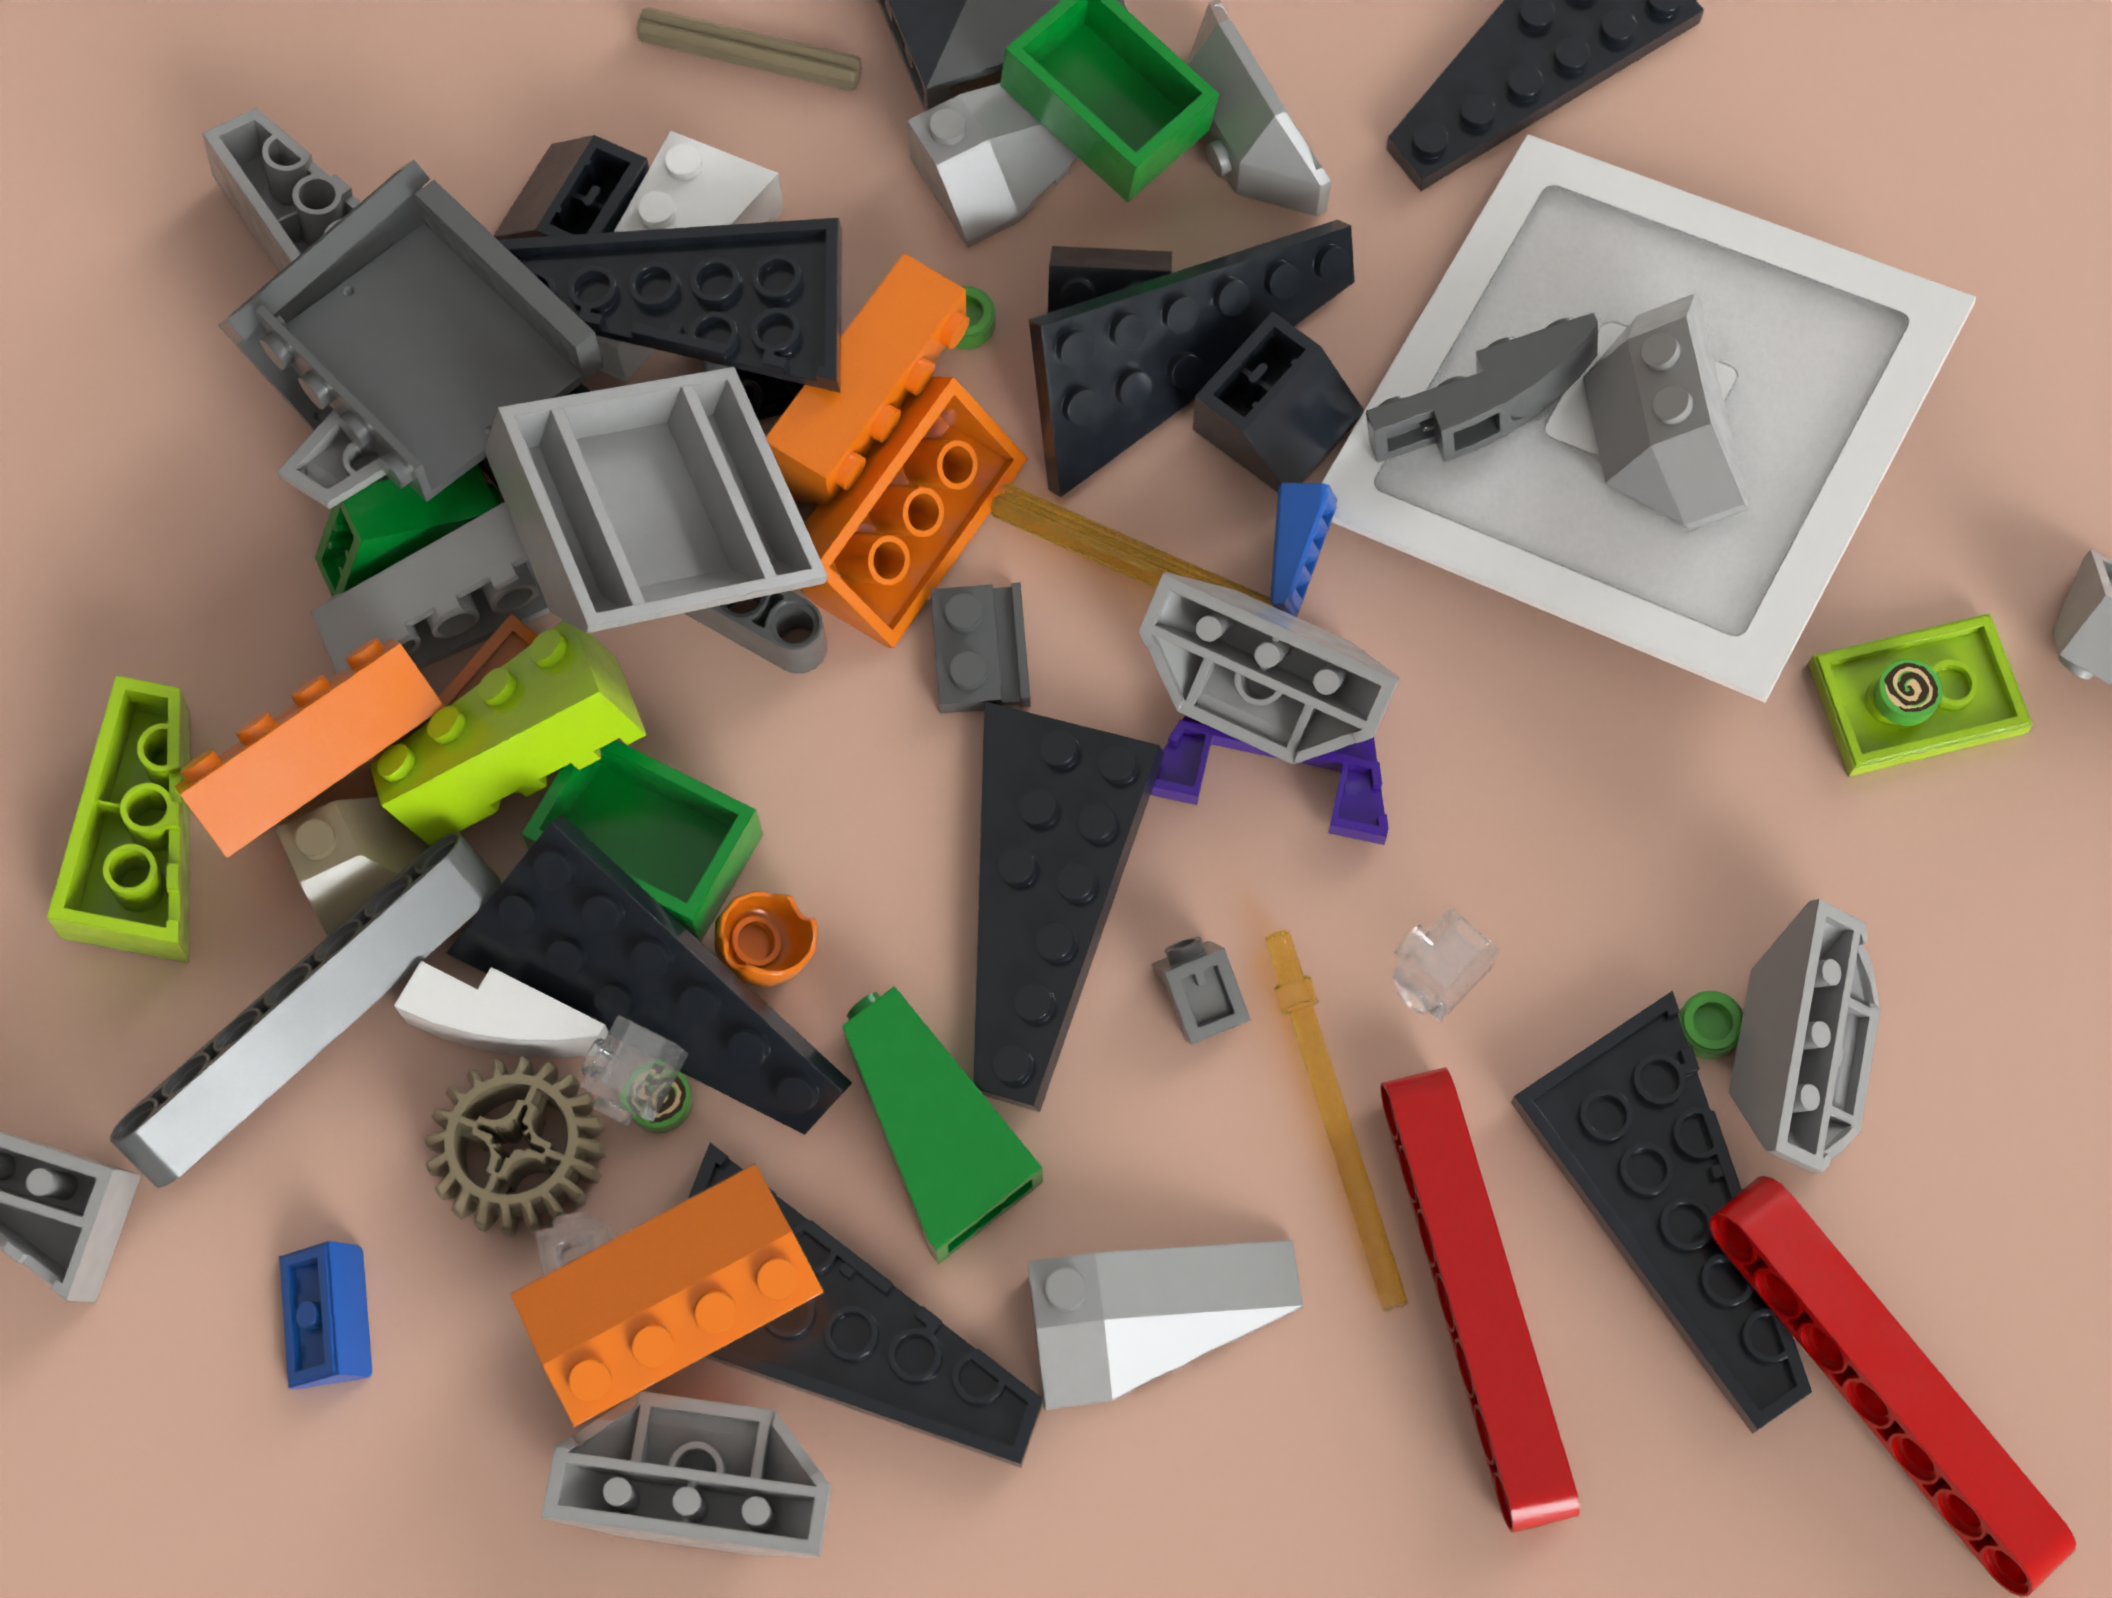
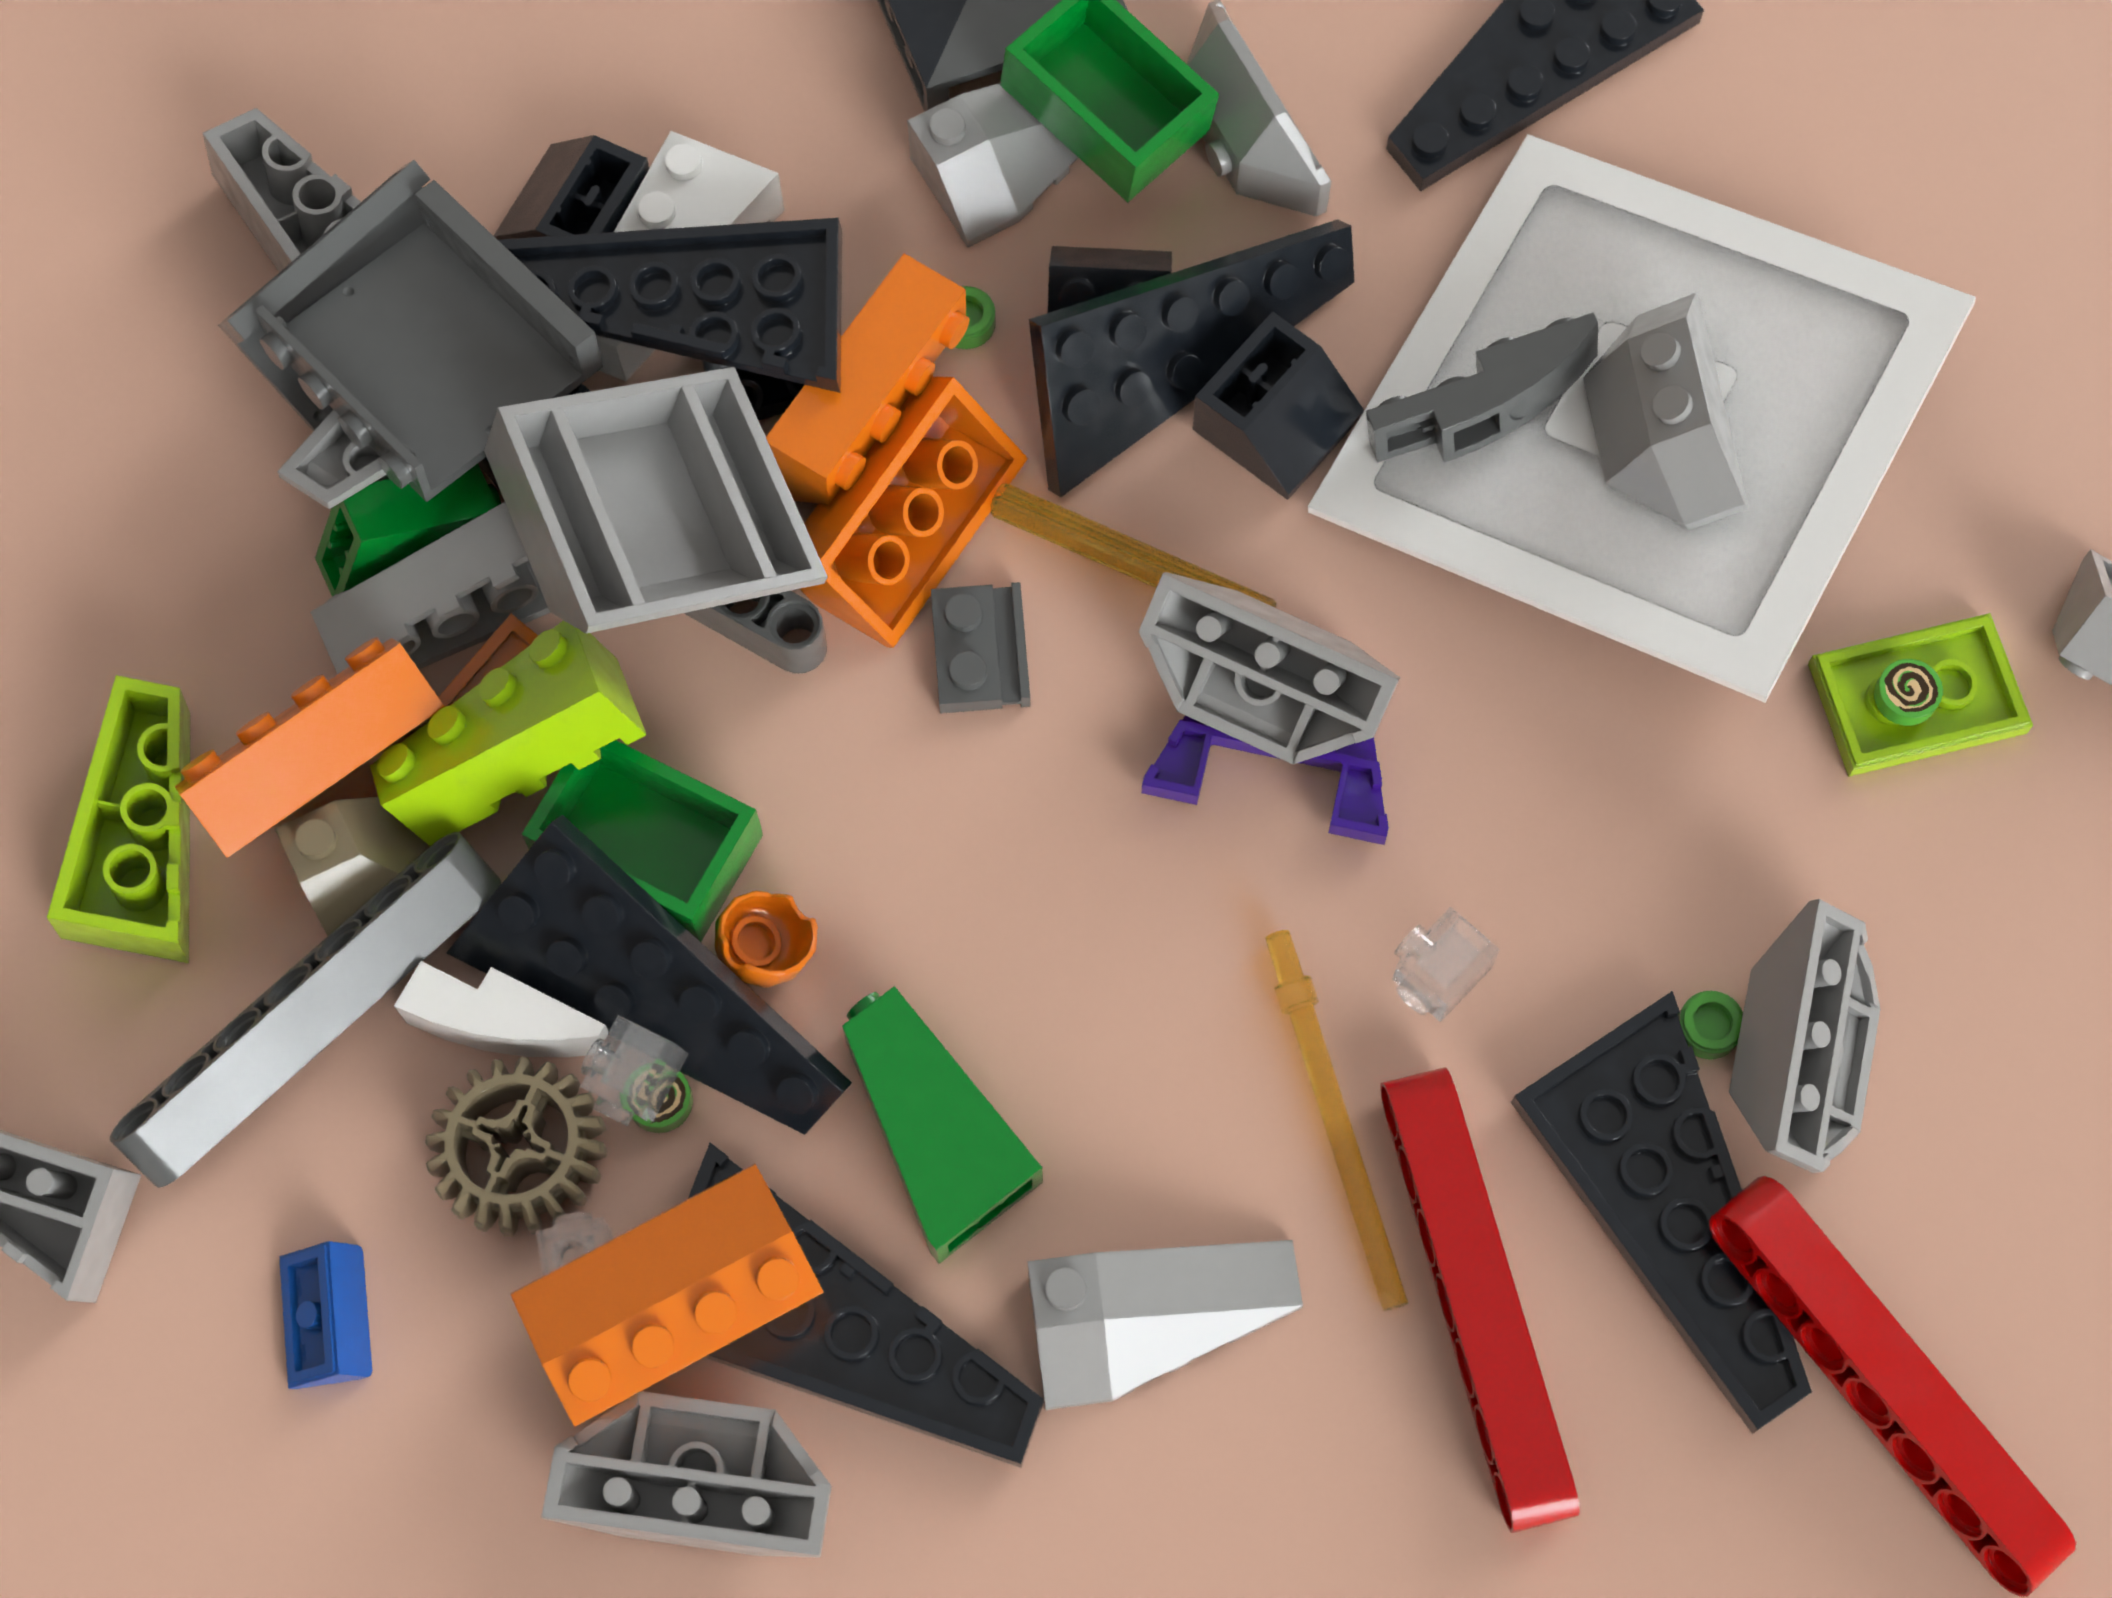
dark tan axle [637,7,862,90] -> none
black wing [974,701,1165,1112] -> none
dark grey bracket [1152,937,1251,1045] -> none
blue slope [1270,483,1337,617] -> none

